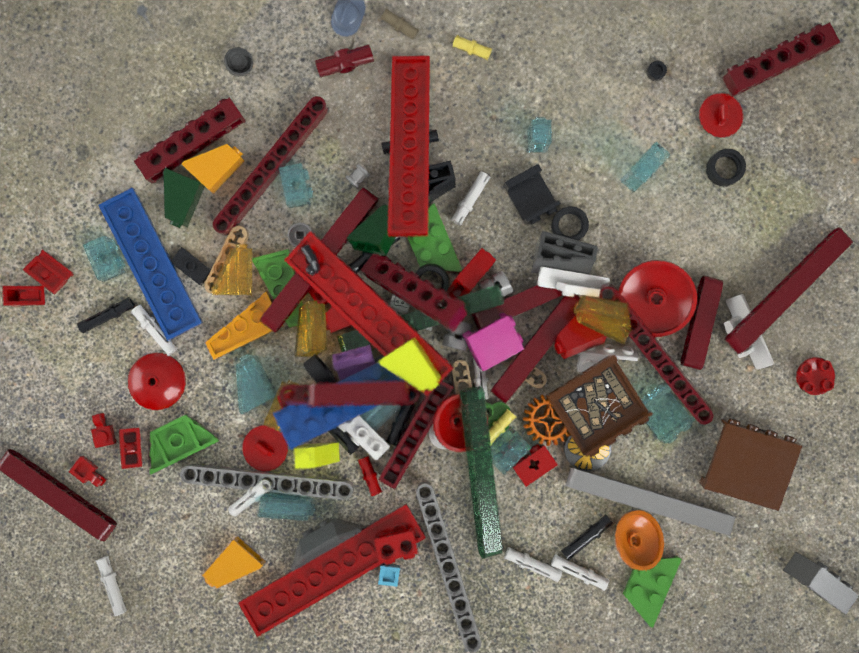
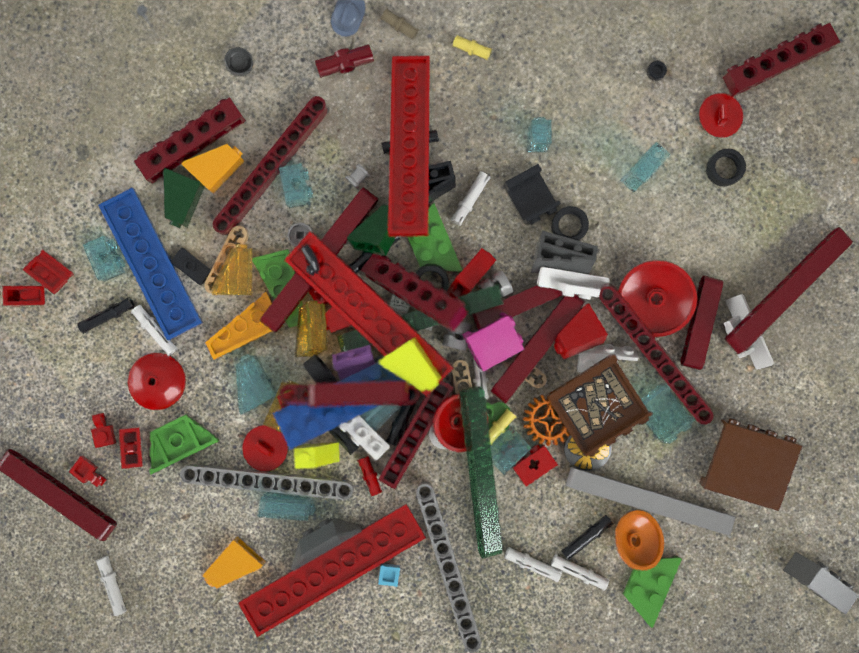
white pin [228,479,271,516] -> none
red brick [374,527,418,564] -> none
clear yellow slope [574,295,631,344] -> none
red dish [796,357,835,395] -> none

